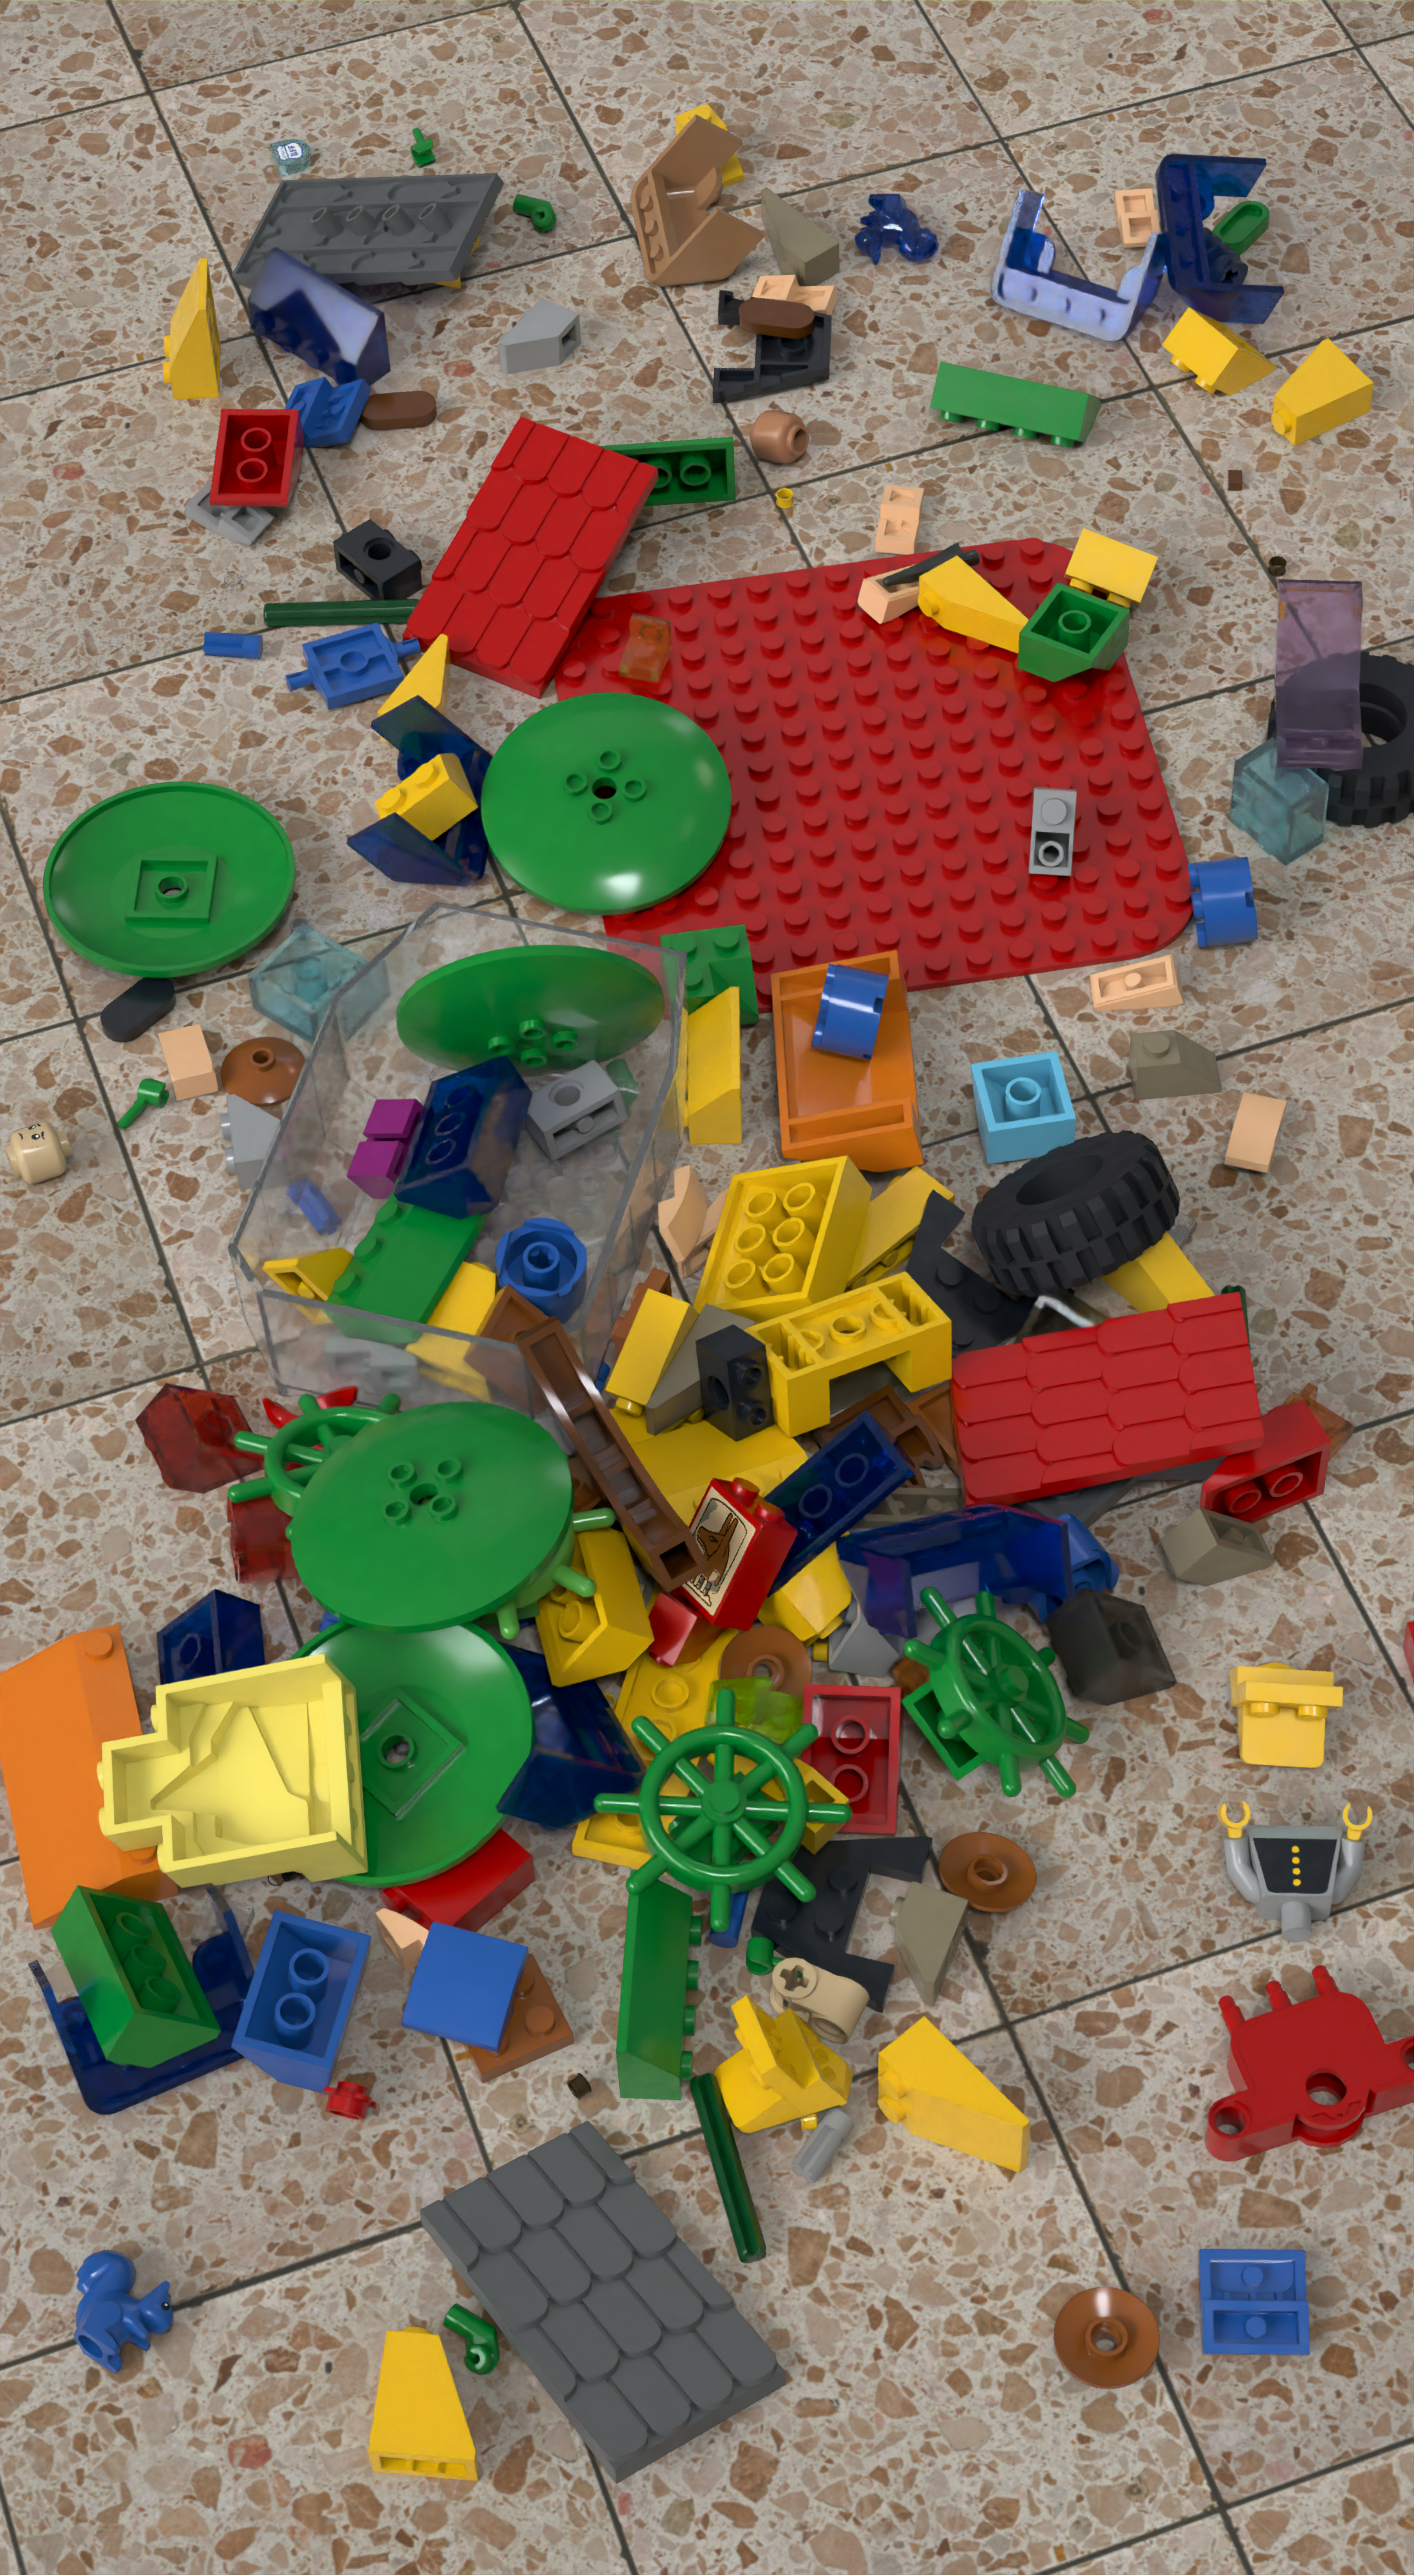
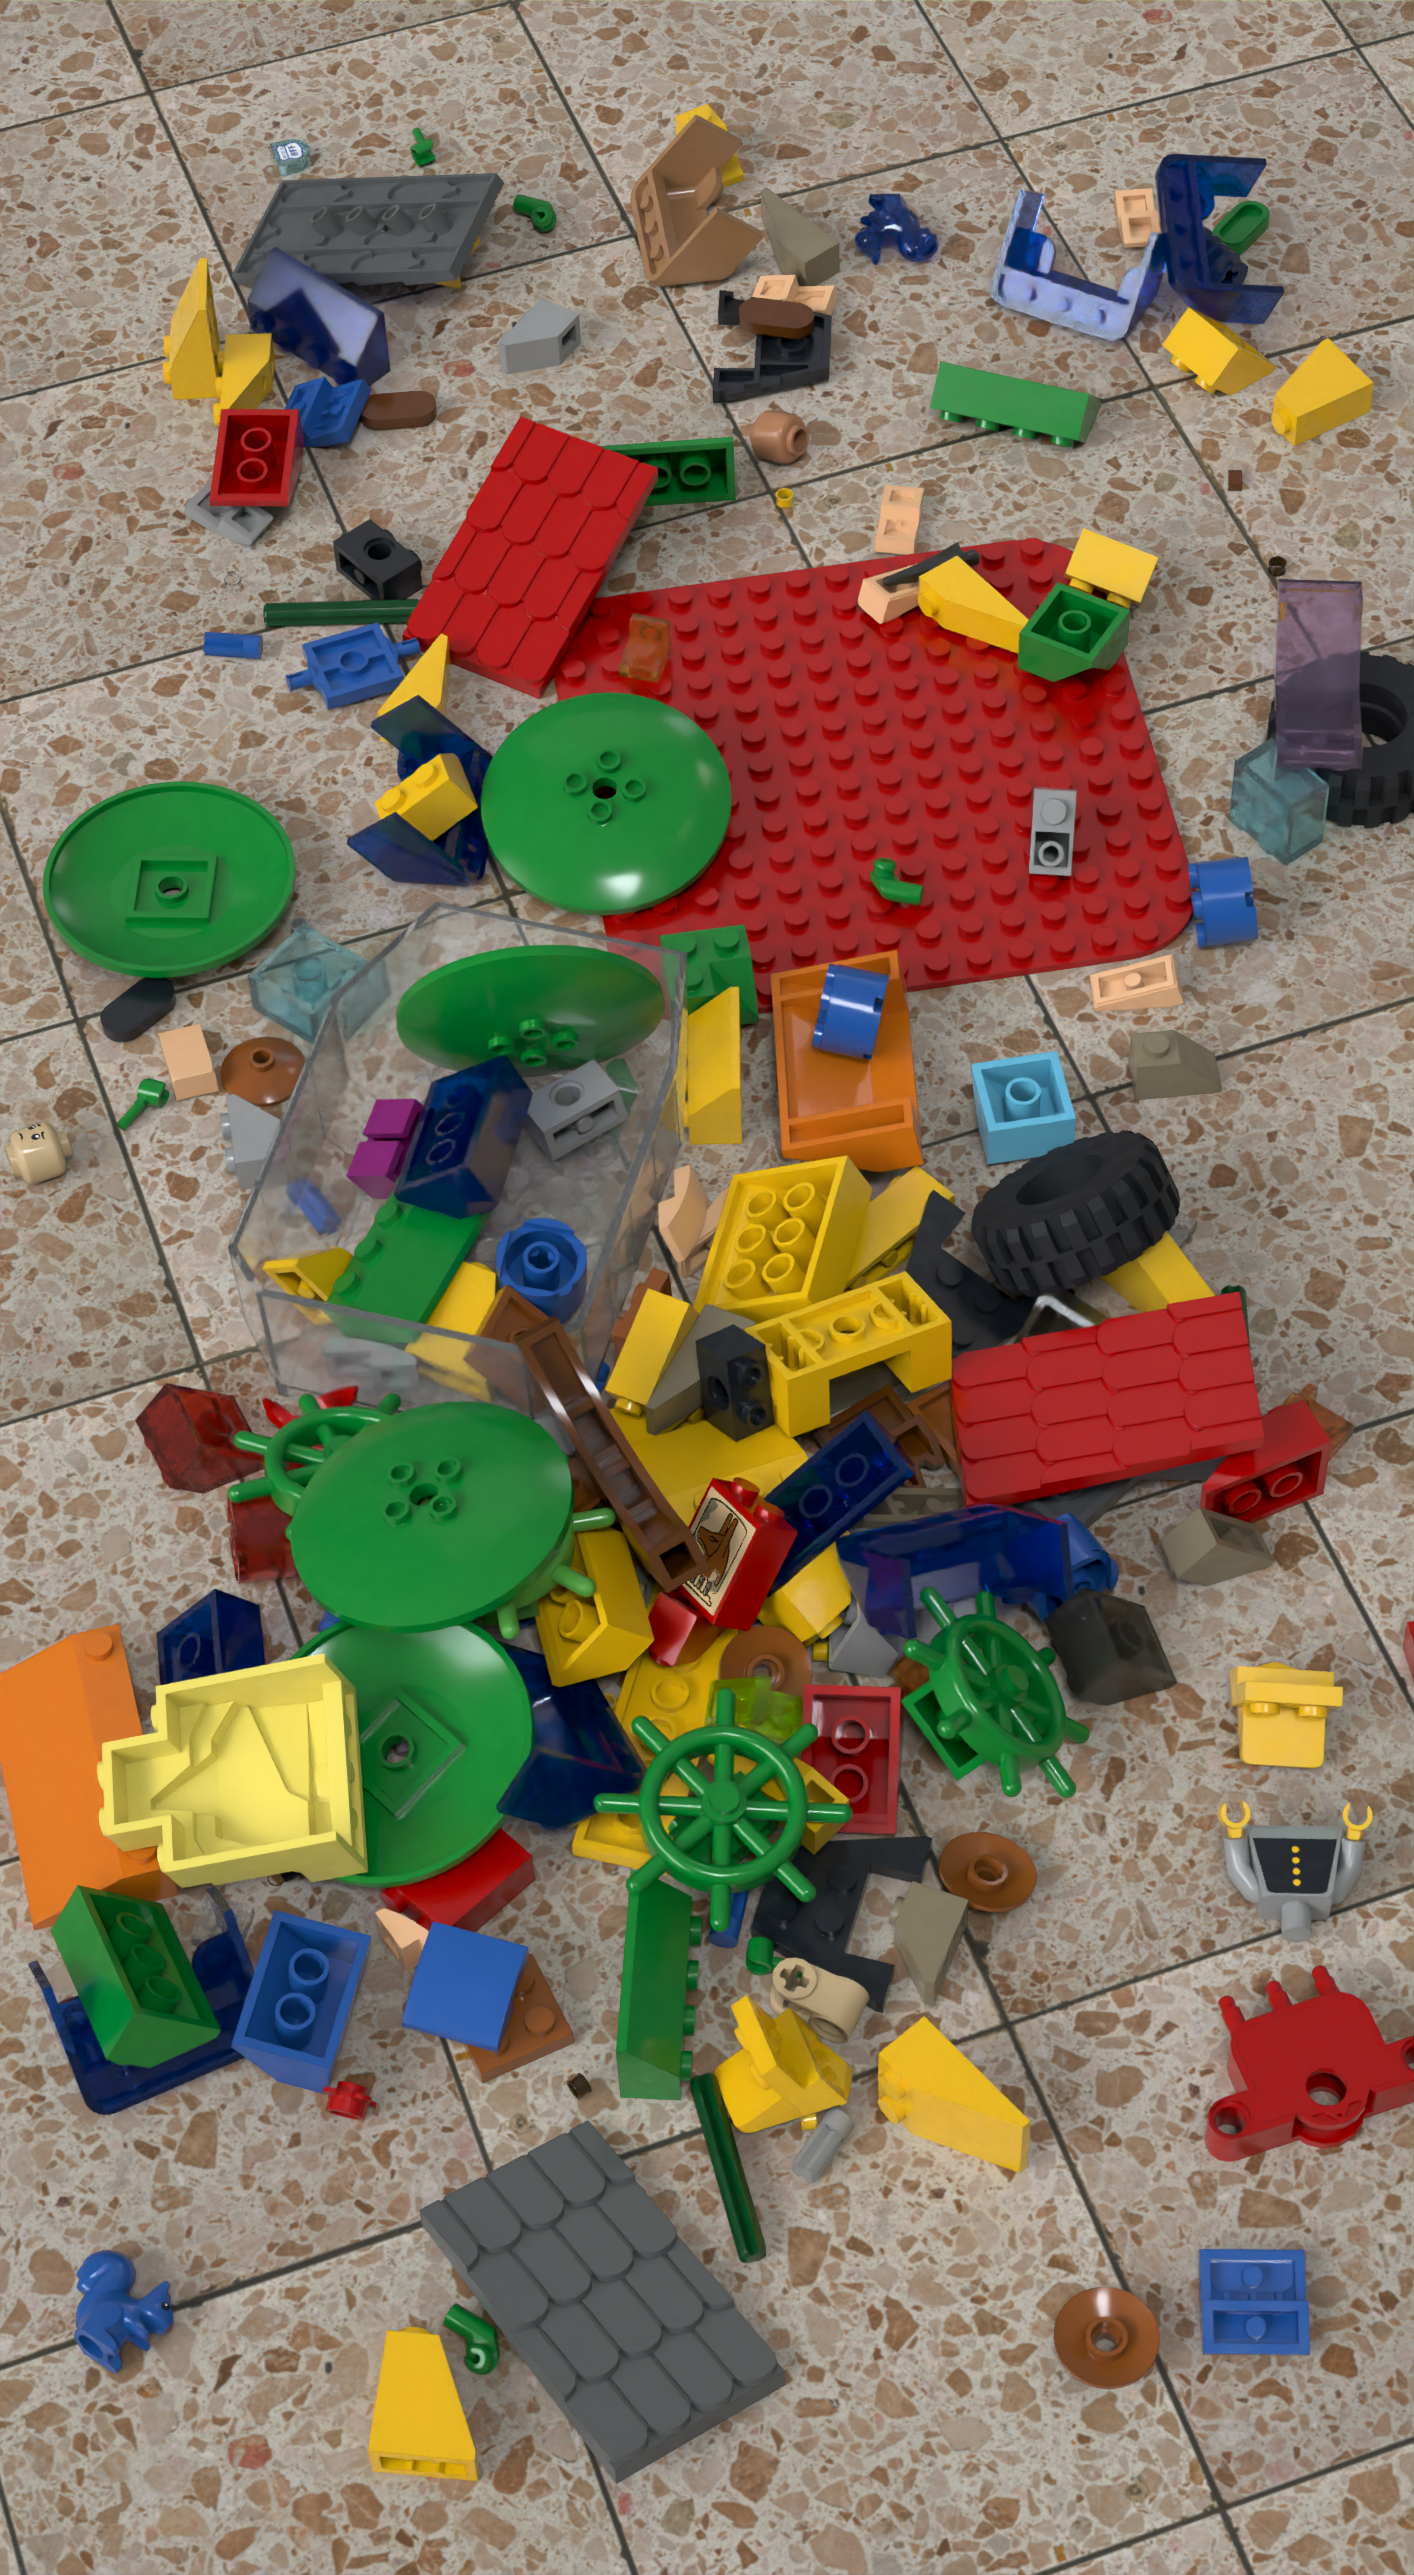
light nougat slope [1224,1092,1287,1173] -> none
none -> yellow slope [213,333,275,426]
none -> green arm [870,858,924,906]

